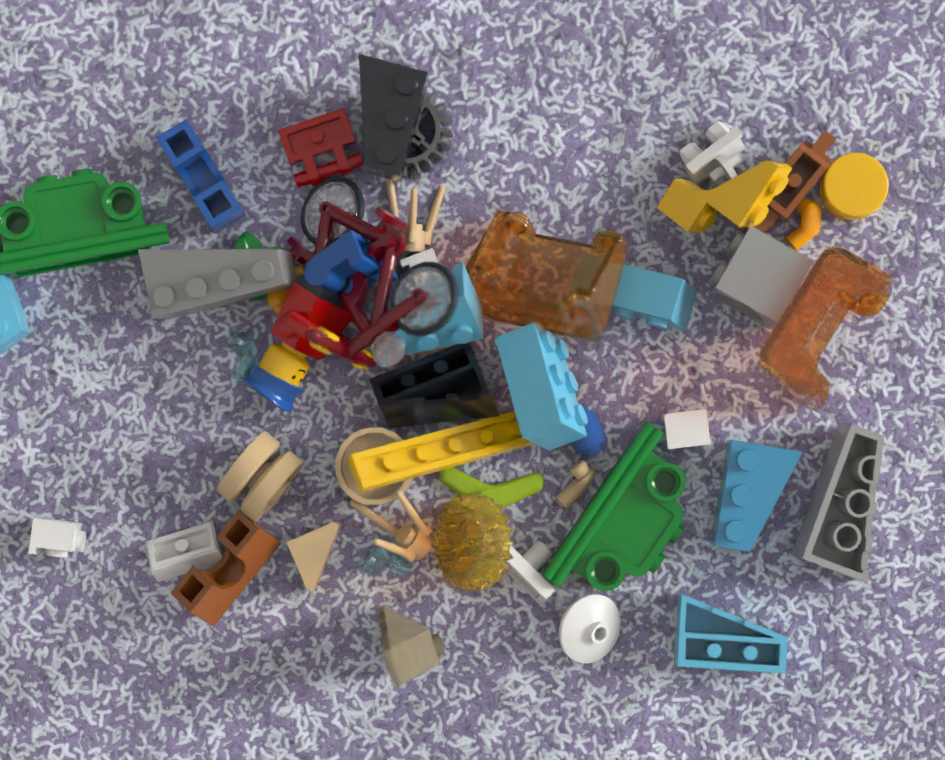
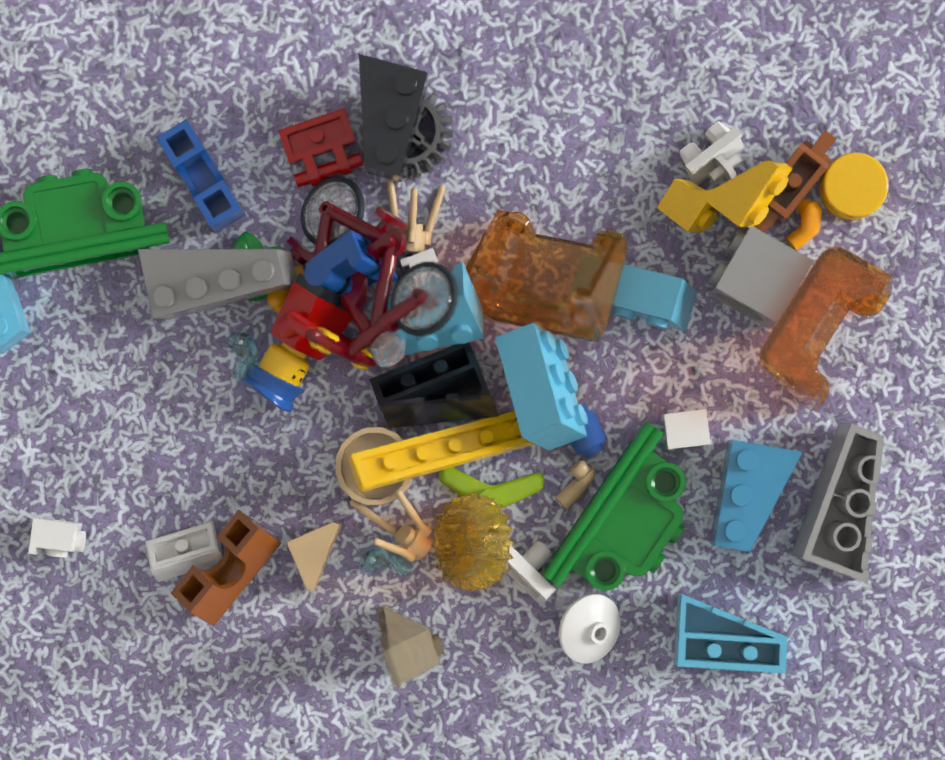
tan wheel [216,431,304,523] -> none

